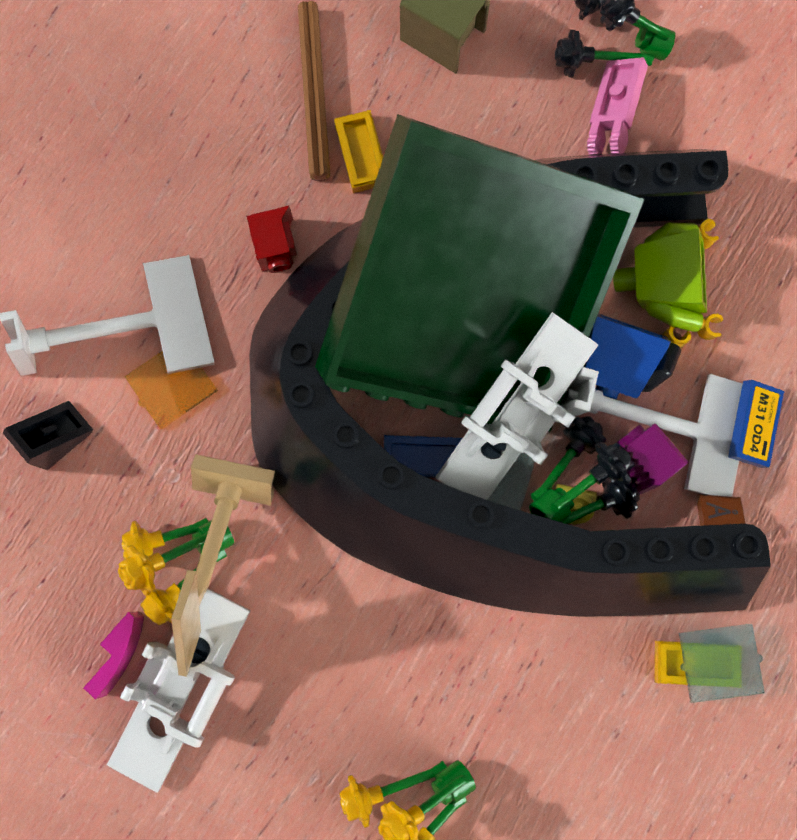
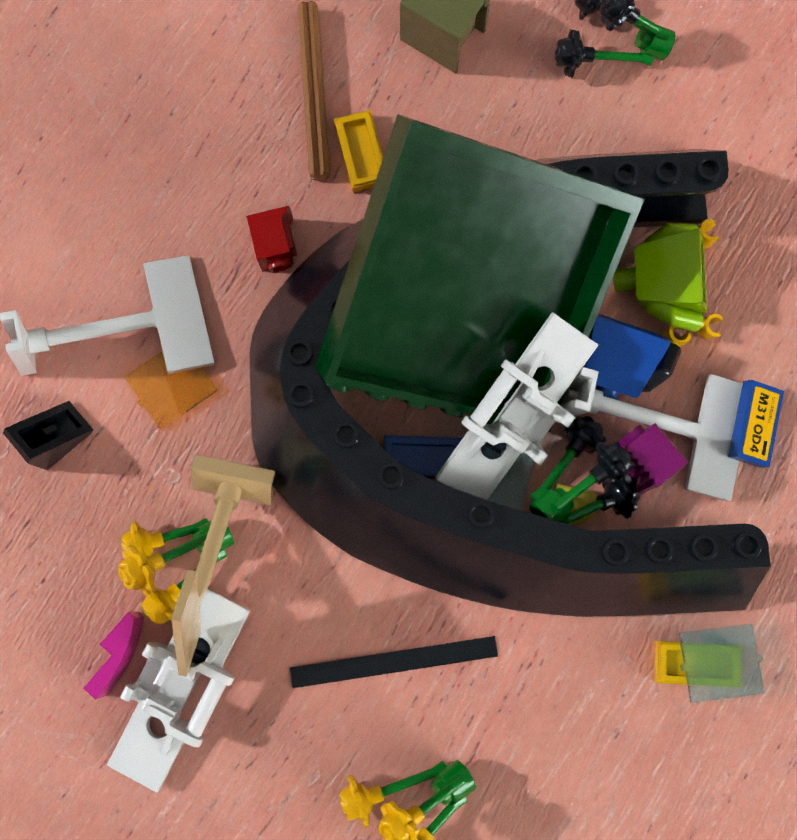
bright pink hinge [587,57,648,155] -> none
dark orange tile [697,495,746,526] -> none
none -> black sticker [290,636,498,688]

